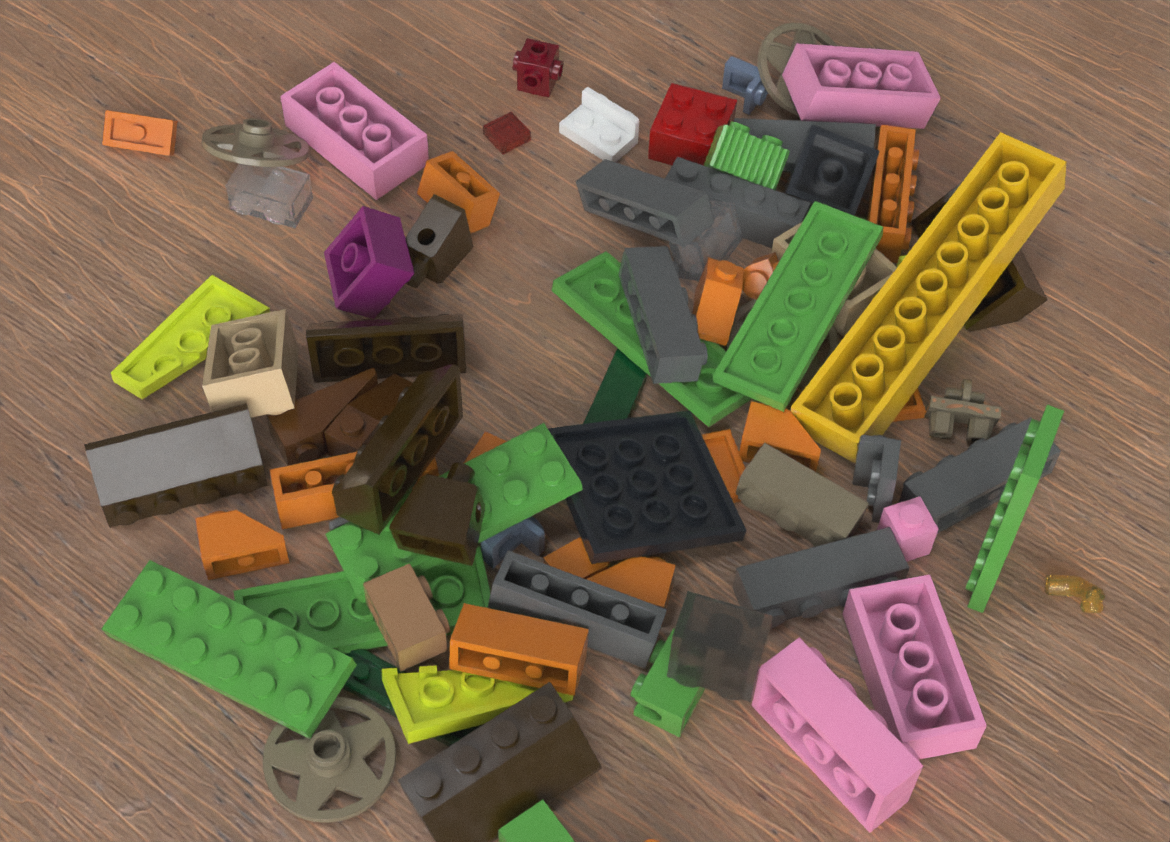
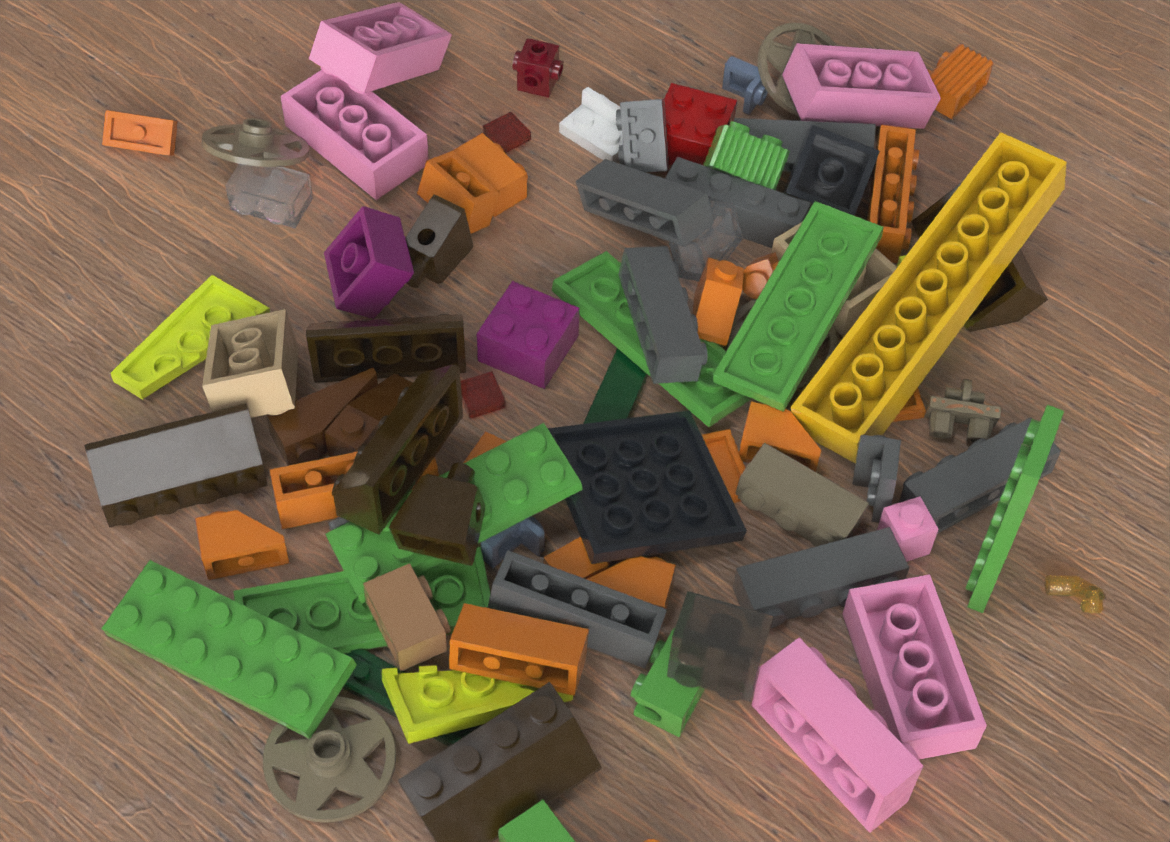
none -> bright pink brick [309,2,452,93]
none -> orange brick [452,133,528,217]
none -> clear red tile [461,371,506,419]
none -> magenta brick [476,281,580,389]
none -> bracket [616,99,669,172]
none -> orange brick [927,44,993,120]

